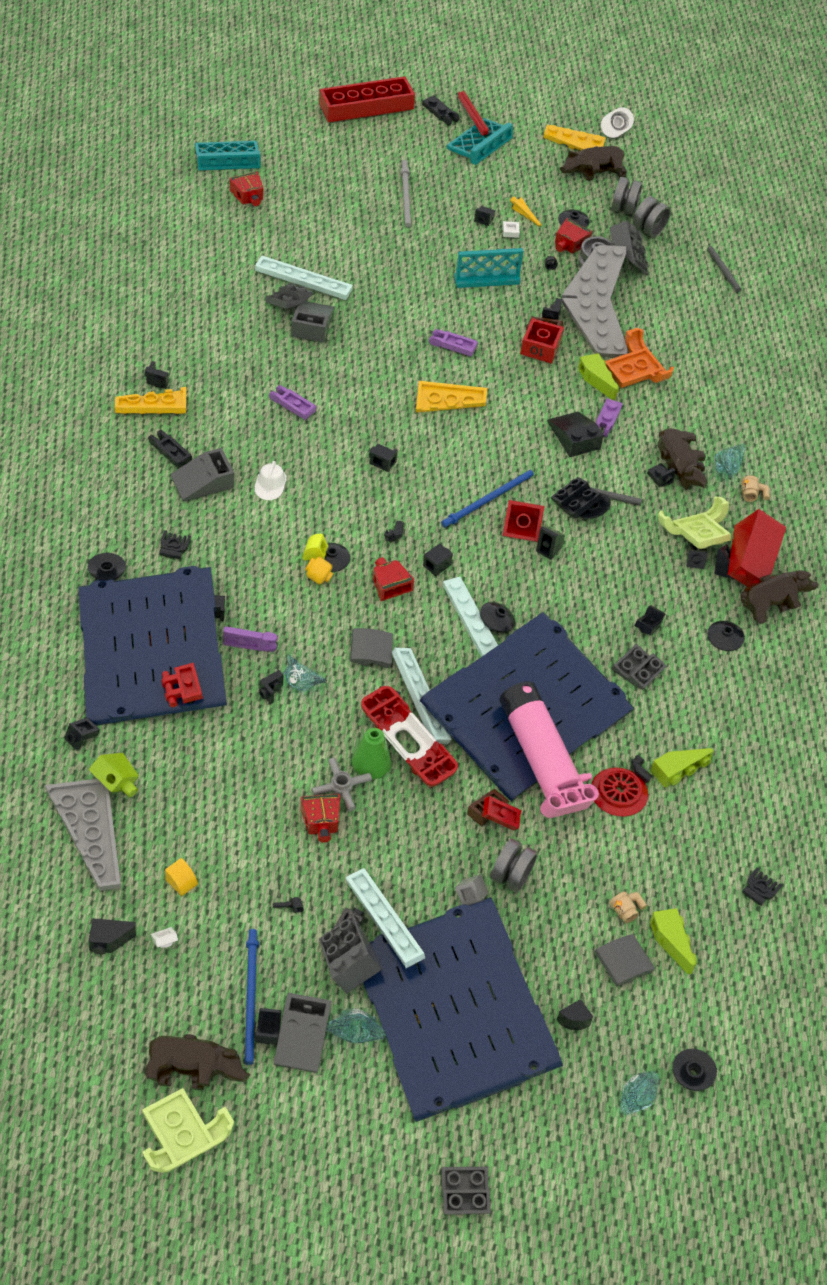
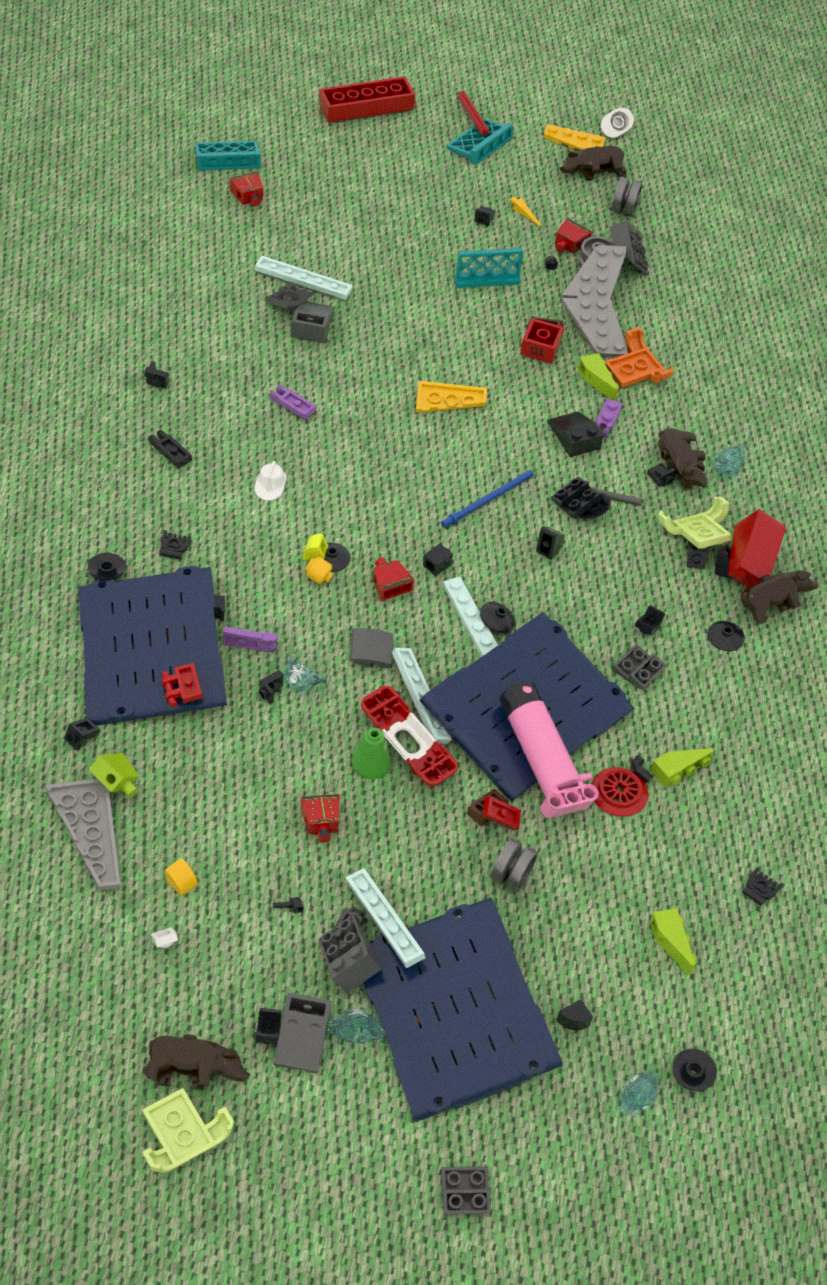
black slope [88,918,137,955] -> none
yellow wing [115,387,186,414] -> none
dark grey slope [171,448,234,501] -> none
blue bar [245,929,259,1065] -> none
light grey bar [311,758,372,811] -> none
black brick [369,444,398,472] -> none
black arm [384,521,404,542] -> none
light grey bar [400,160,411,227] -> none
black hinge [422,96,460,125] -> none
medium lavender hinge [428,329,478,357] -> none
light grey panel [455,874,488,905] -> none
red slope [502,500,545,542] -> none
white plate [503,221,520,238] -> none
black bracket [542,298,562,320] -> none
black dish [558,209,589,228] -> none
dark grey slope [594,934,655,986] -> none
tan piece [609,892,647,923] -> none
flat silver wheel [633,196,671,238] -> none
dark grey bar [707,246,741,292] -> none
tan piece [741,475,770,502] -> none

